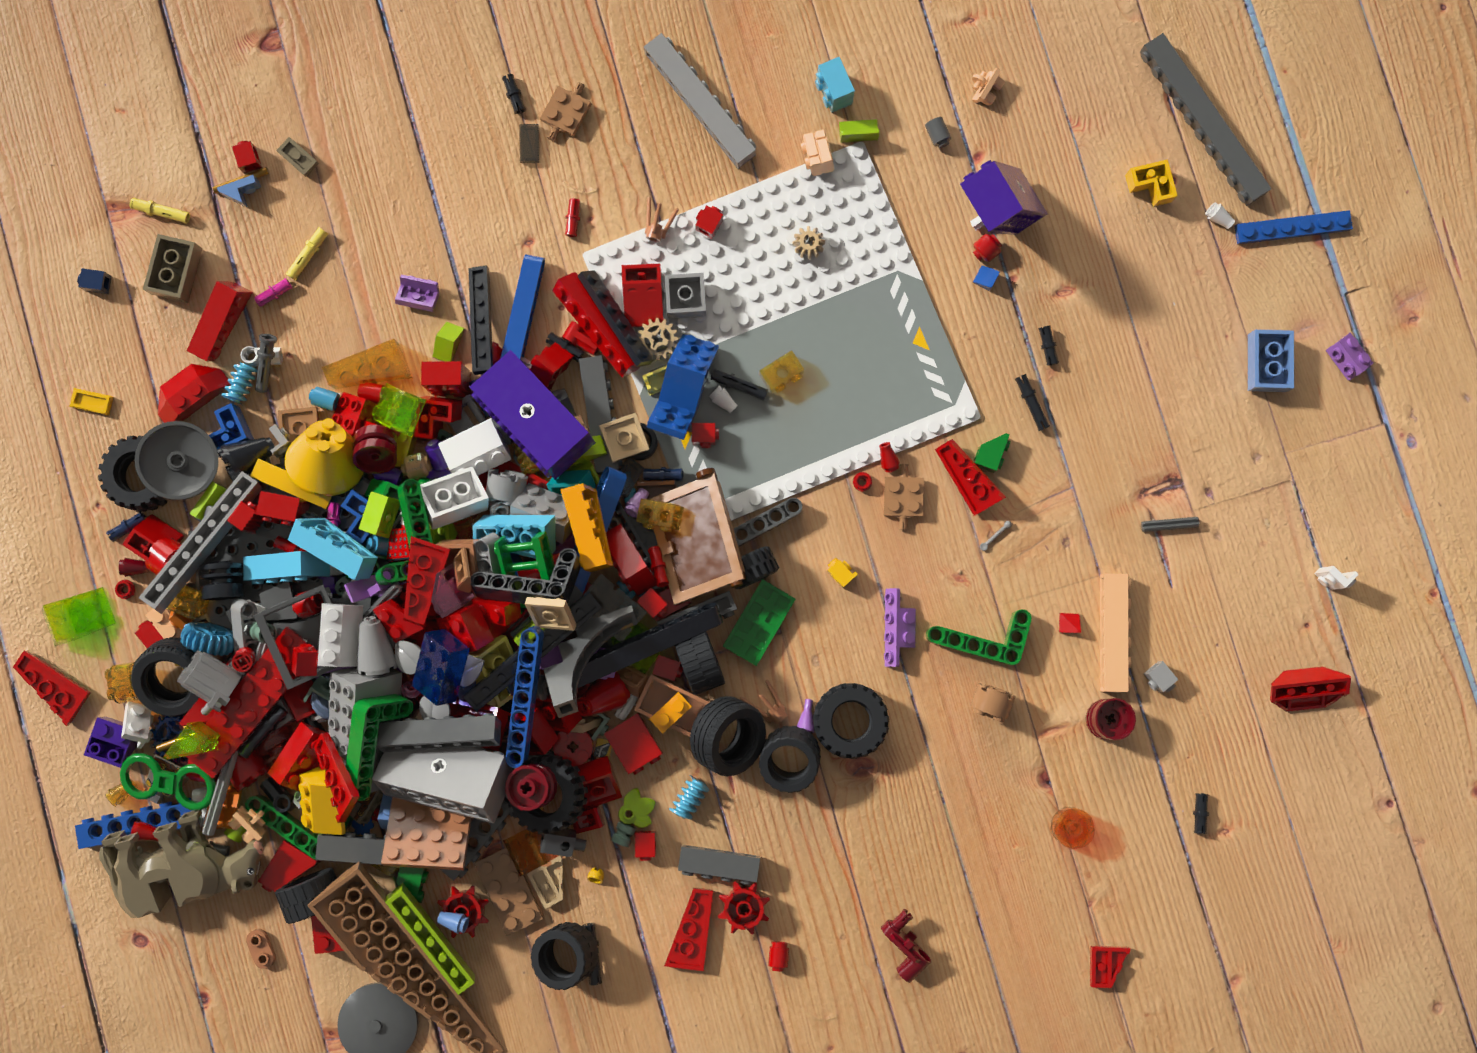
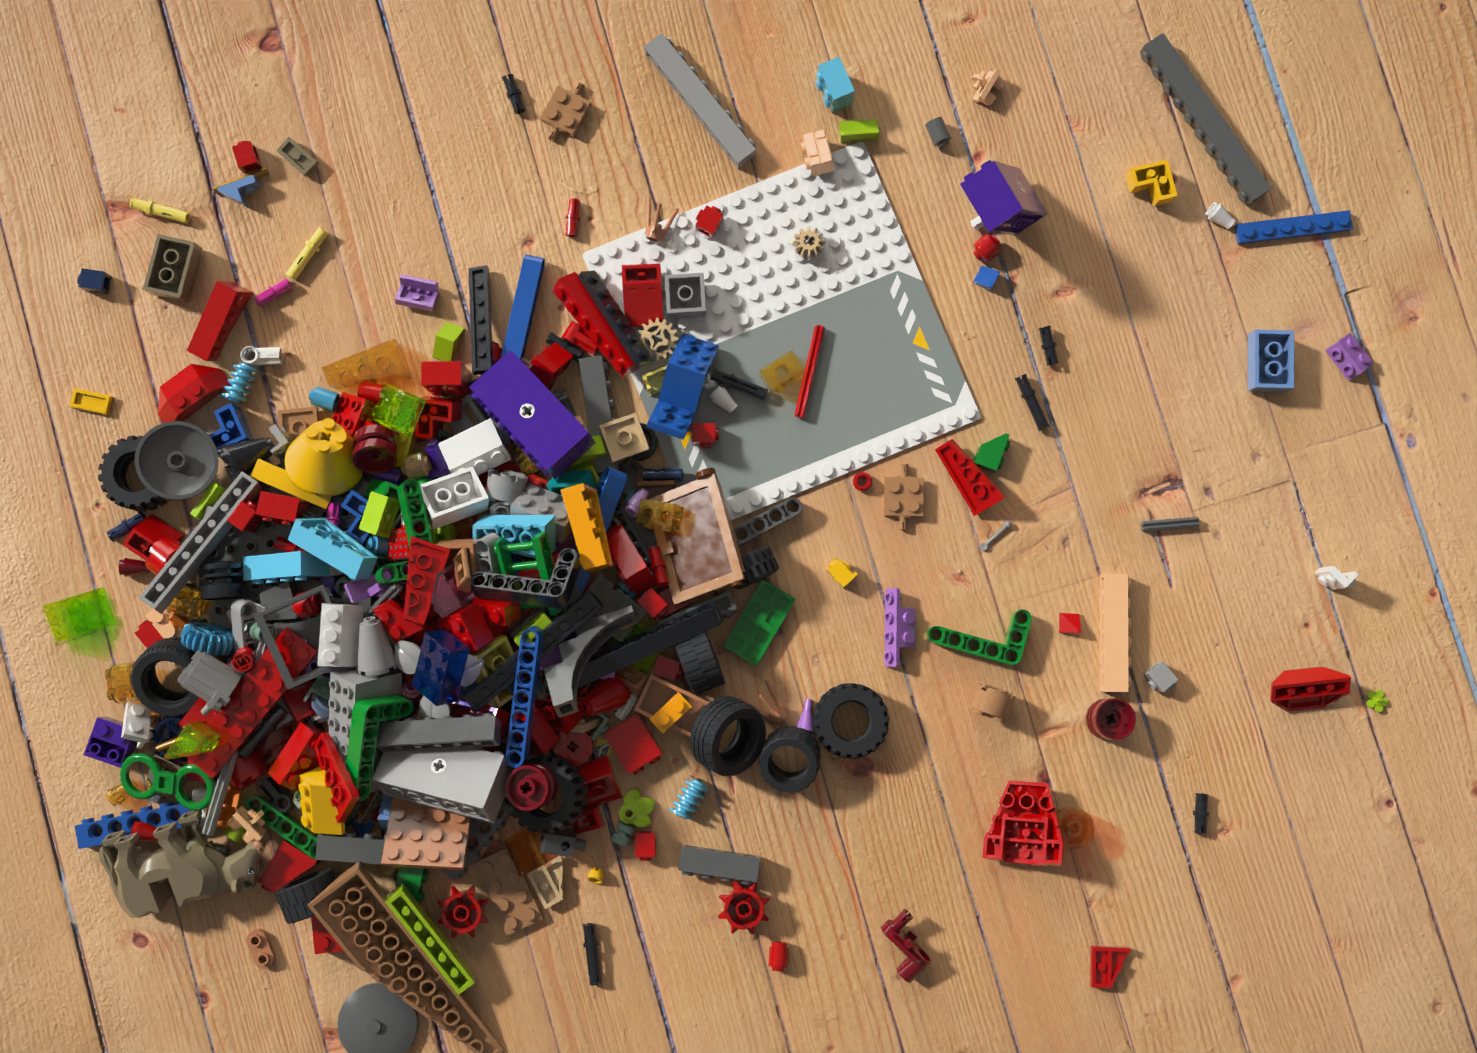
red wing [13,650,91,726] -> none
red plate [115,580,135,599] -> none
dark grey pin [255,334,277,393] -> none
red brick [292,644,318,676] -> none
medium blue cone [437,911,469,934] -> none
clear smoke tile [519,124,539,163] -> none
tan plate [525,597,576,631] -> none
black tyre [531,922,599,990] -> none
red wing [664,888,713,971] -> none
red cone [879,442,900,472] -> none
none -> red axle [795,325,825,418]
none -> red wedge [982,780,1064,867]
none -> lime plant [1366,690,1388,712]

